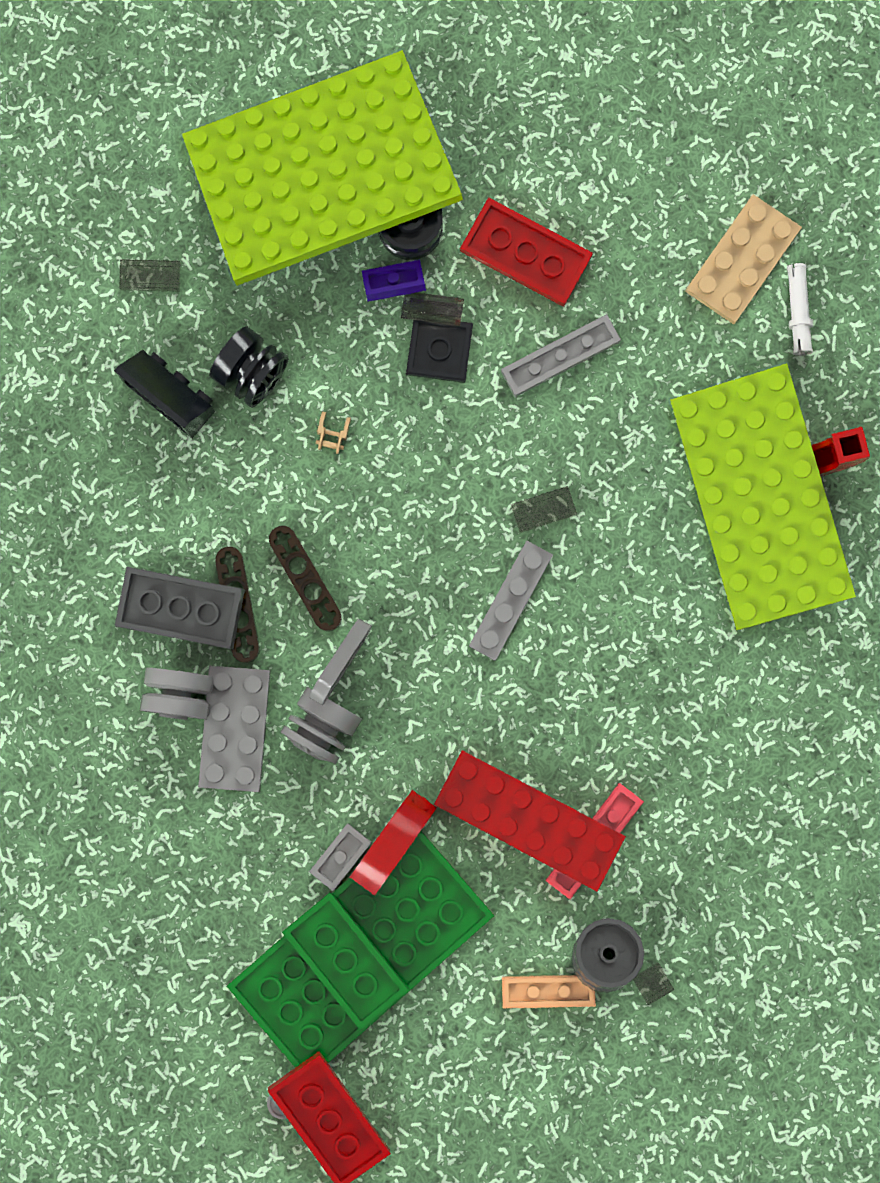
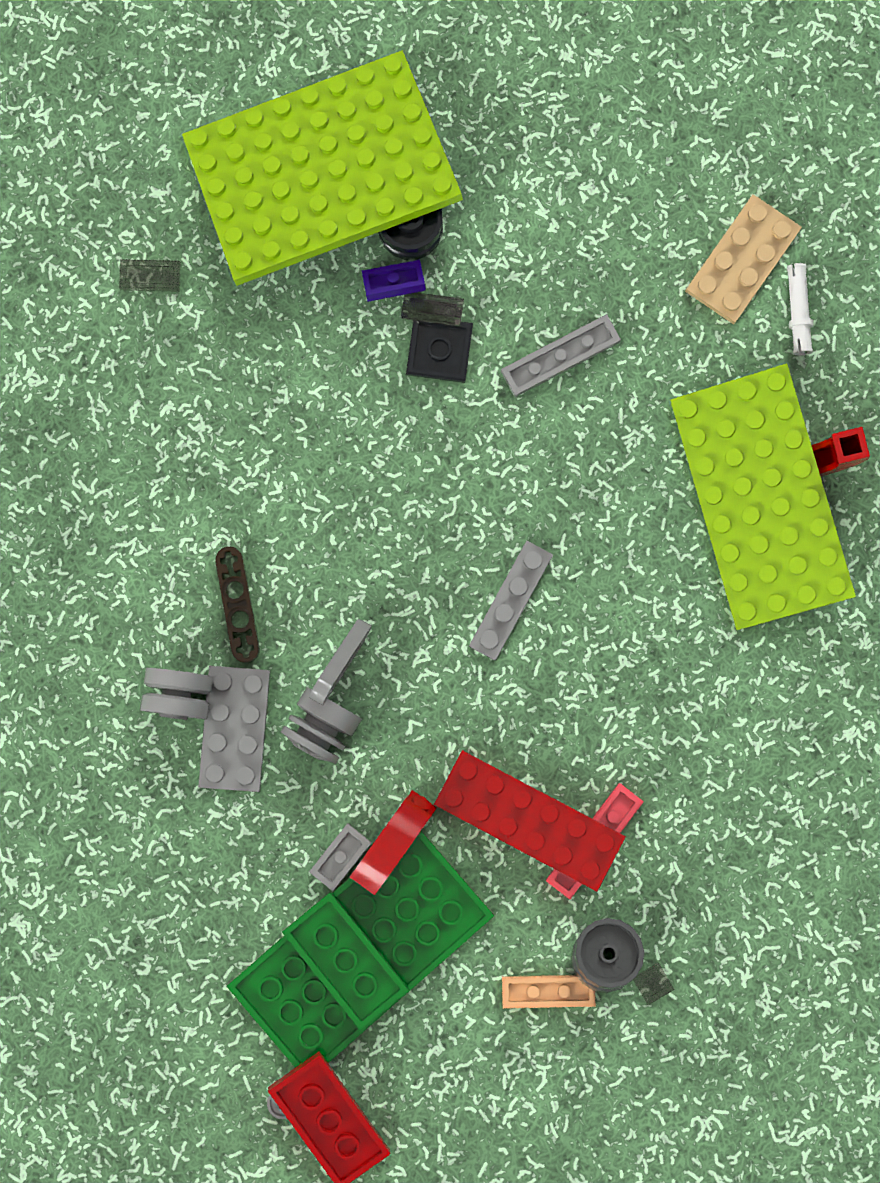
black slope [114,350,215,438] -> none
dark grey plate [115,567,245,649] -> none
black wheel [209,326,289,408] -> none
dark brown beam [269,526,342,631] -> none
tan piece [315,411,351,454] -> none
red plate [460,197,593,307] -> none
clear smoke tile [510,486,577,533] -> none

